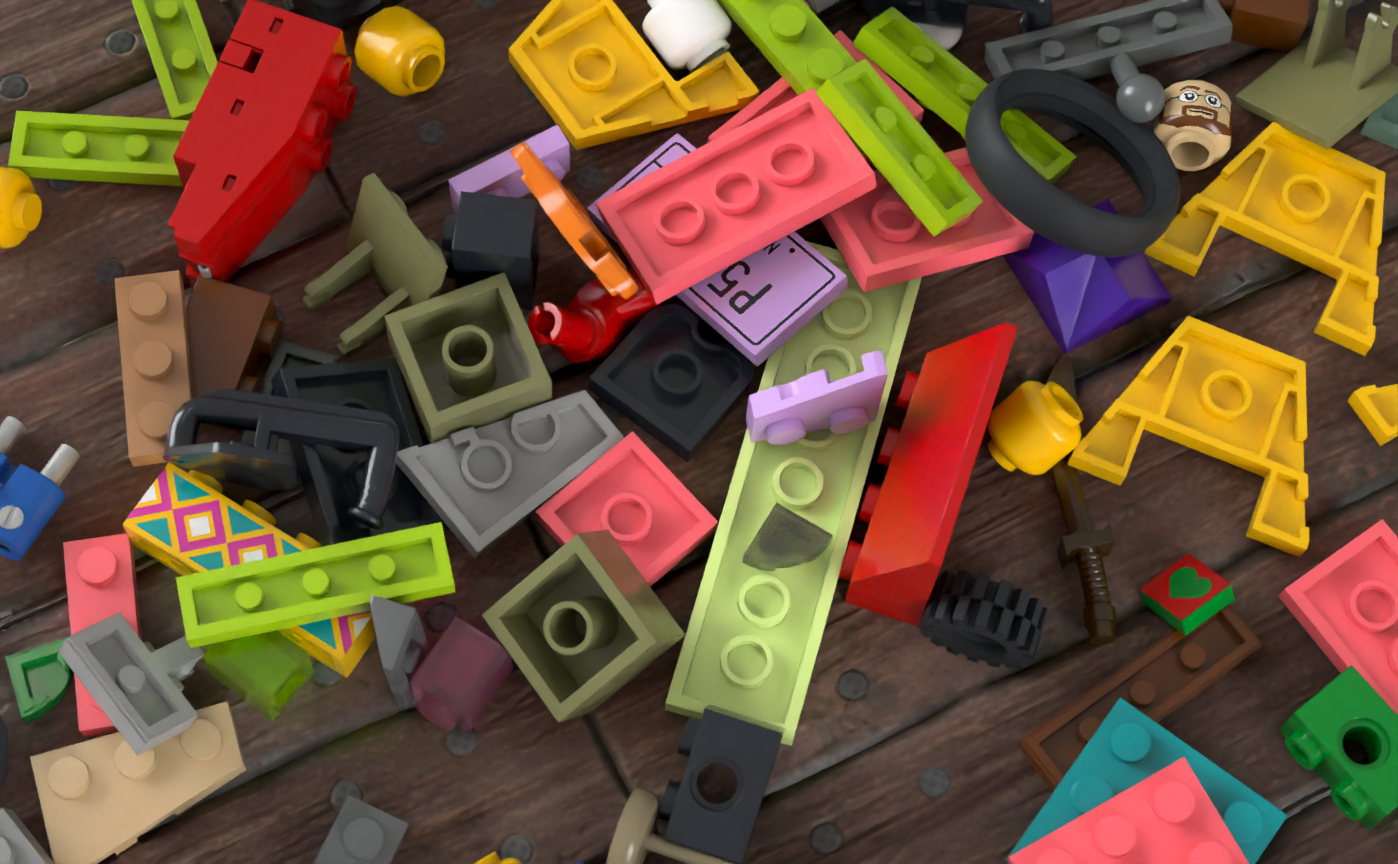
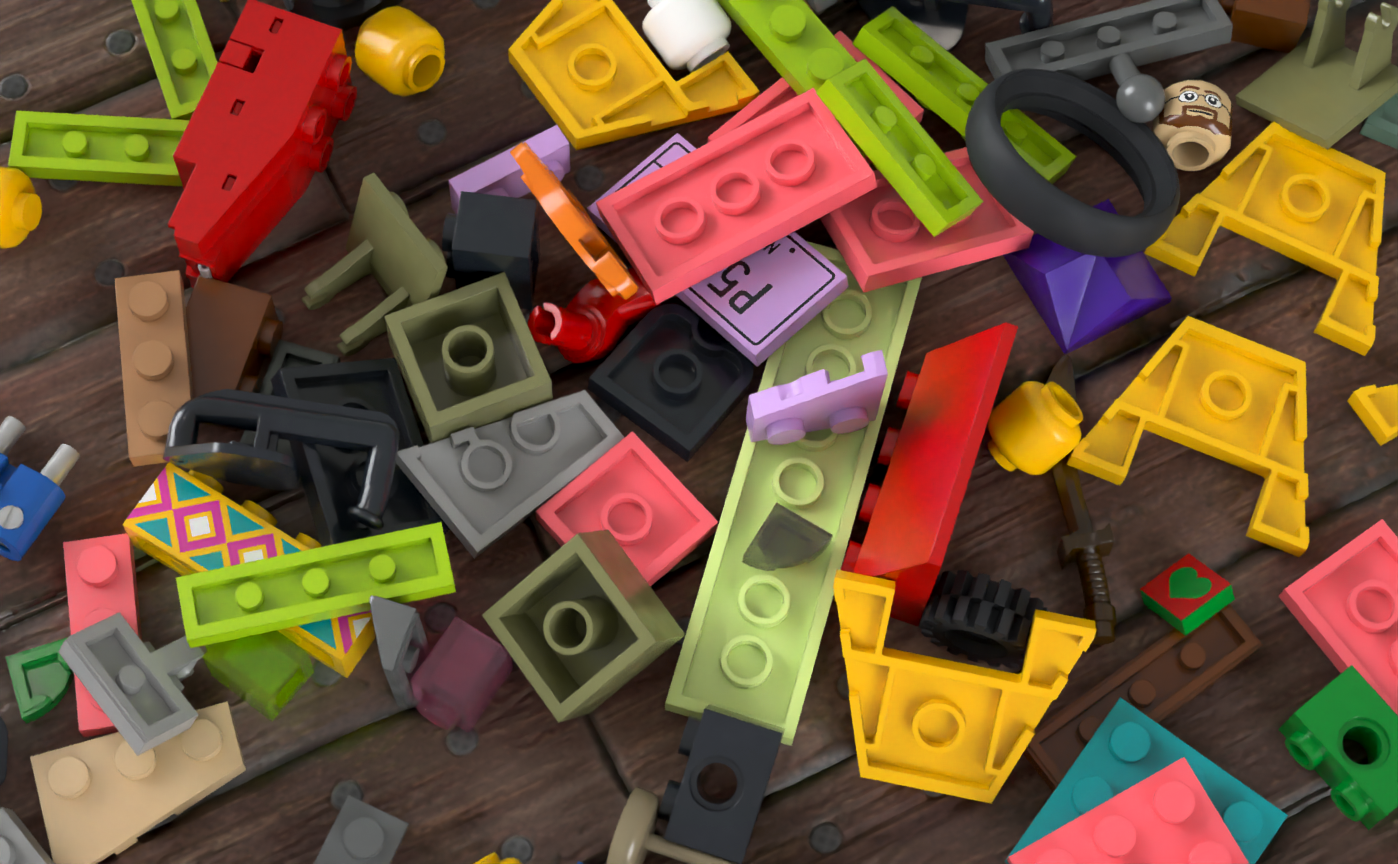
none -> yellow wing [833,569,1096,803]

